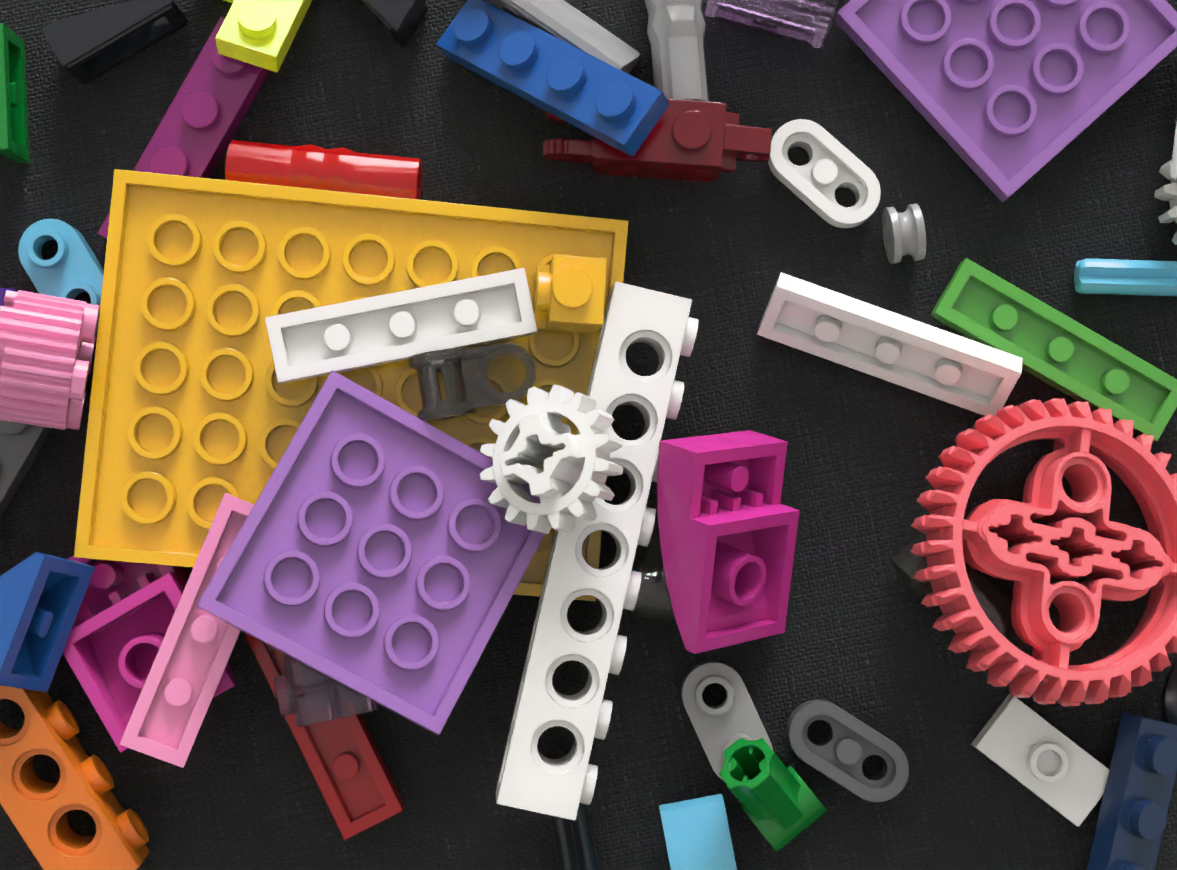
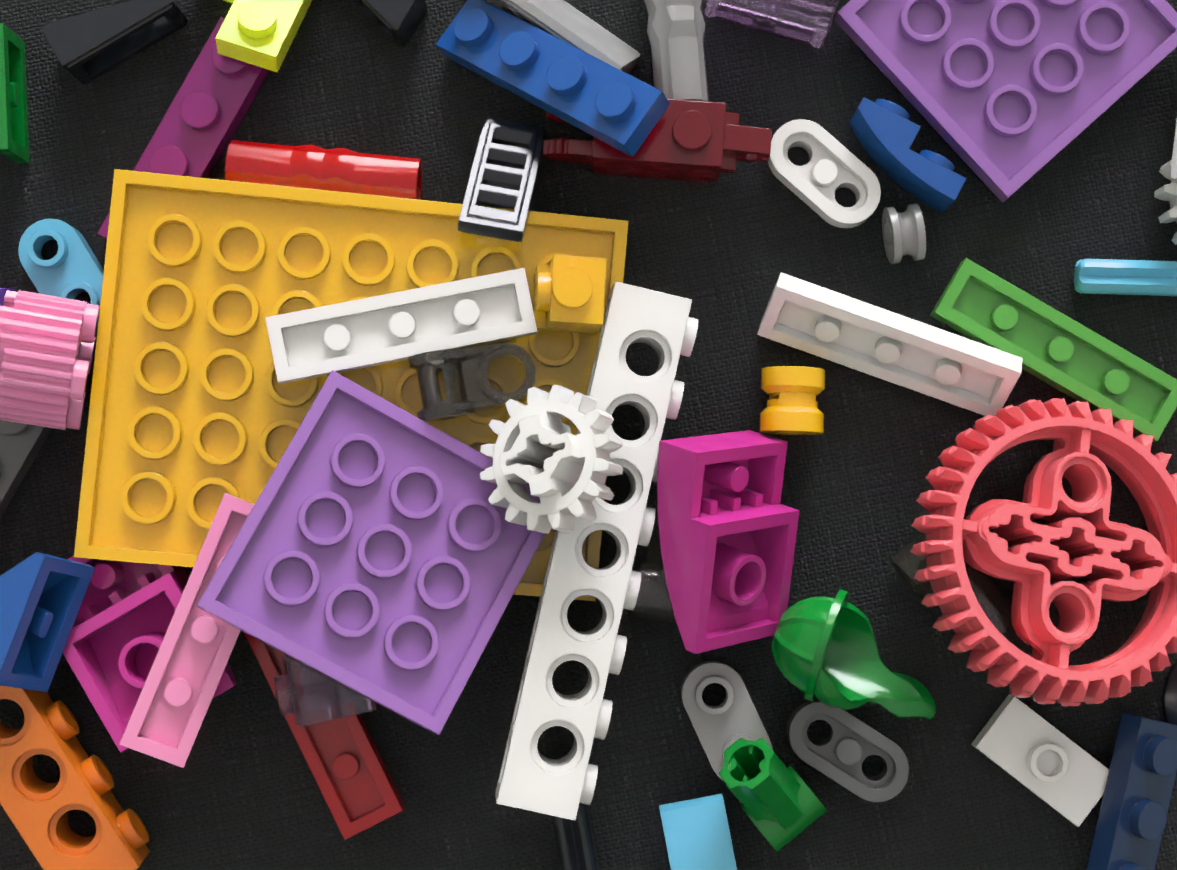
none -> black slope [458,118,546,242]
none -> yellow wheel [760,366,825,435]
none -> green piece [772,589,936,720]
none -> blue slope [849,97,967,213]

